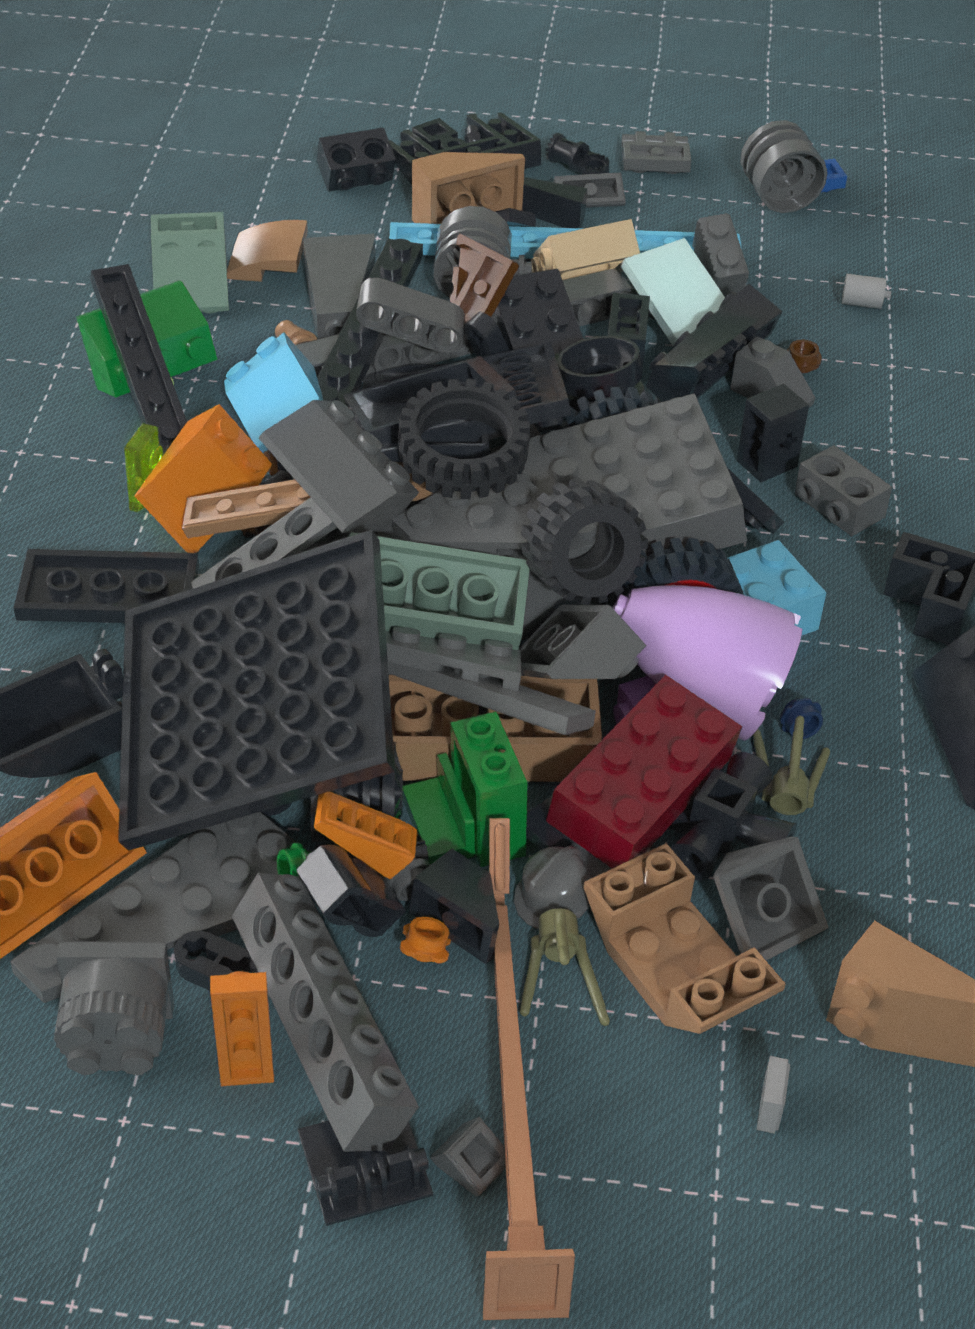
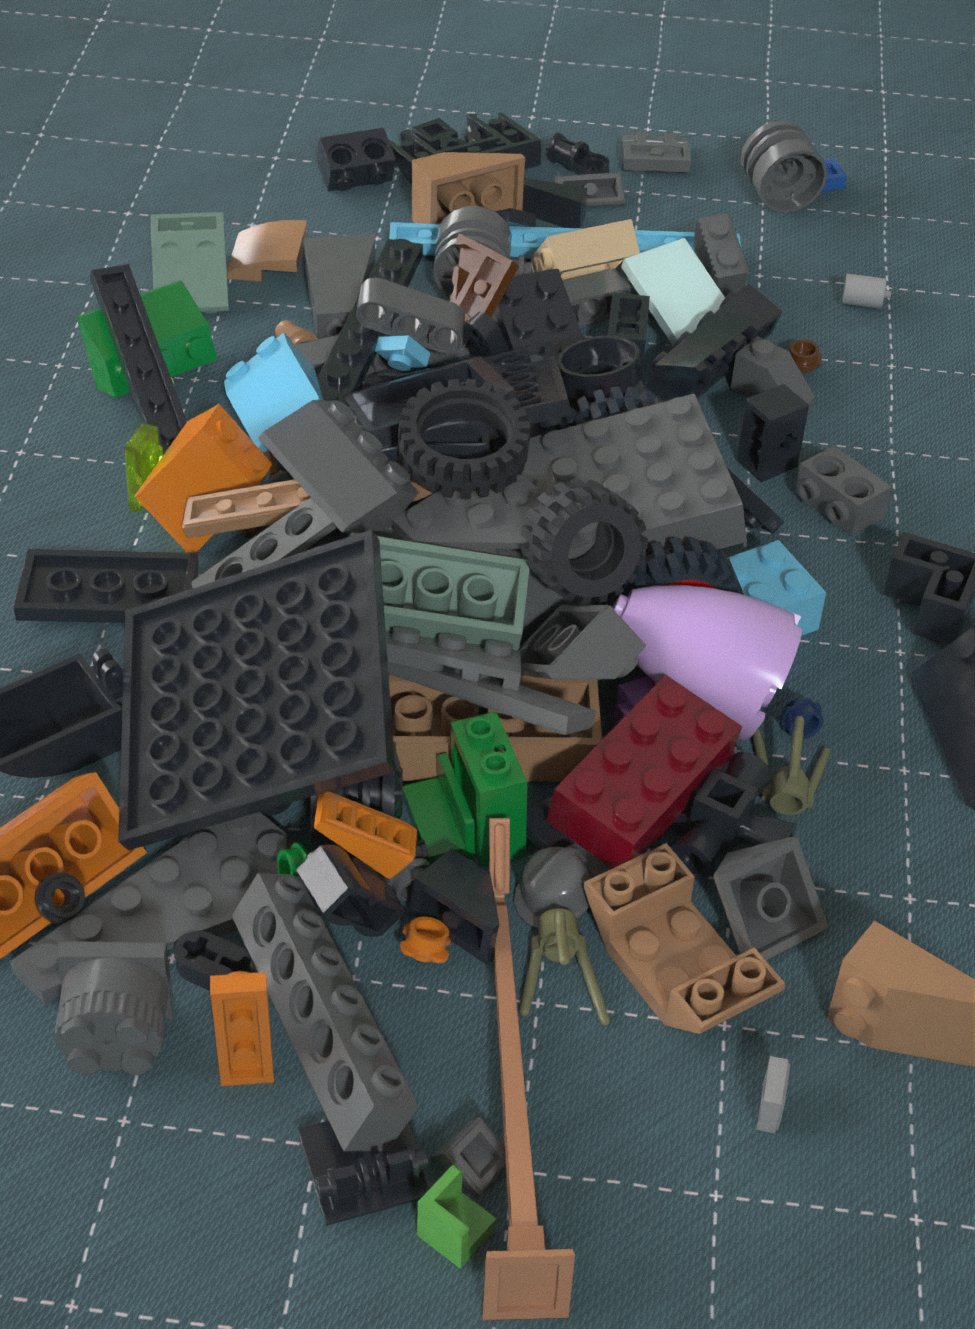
none -> black plate [34,873,85,923]
none -> medium azure plate [375,335,430,371]
none -> bright green panel [417,1165,497,1269]

